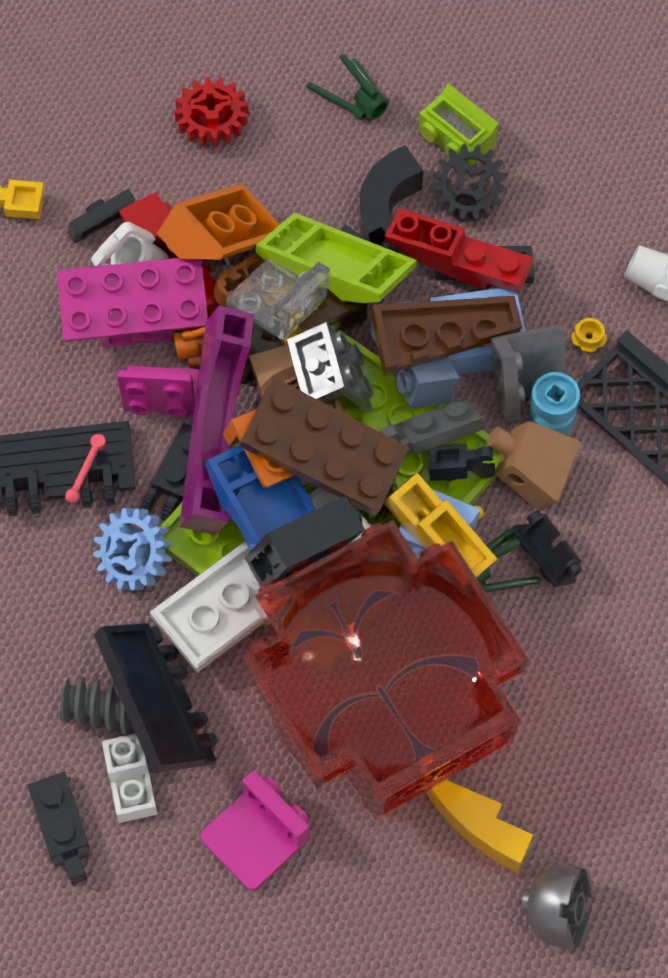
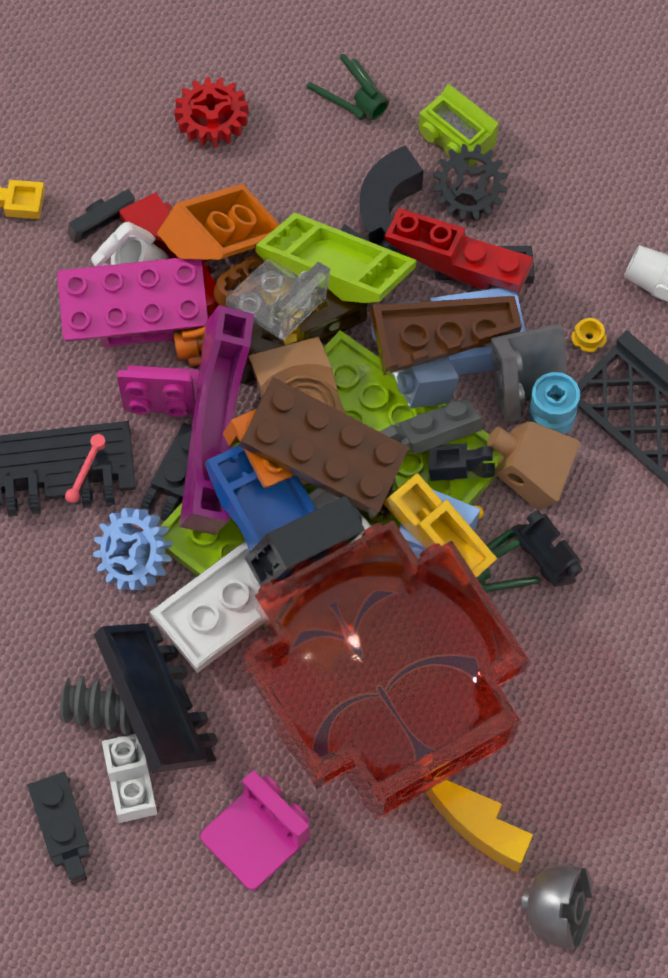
flat silver bracket [287,322,373,413] -> none

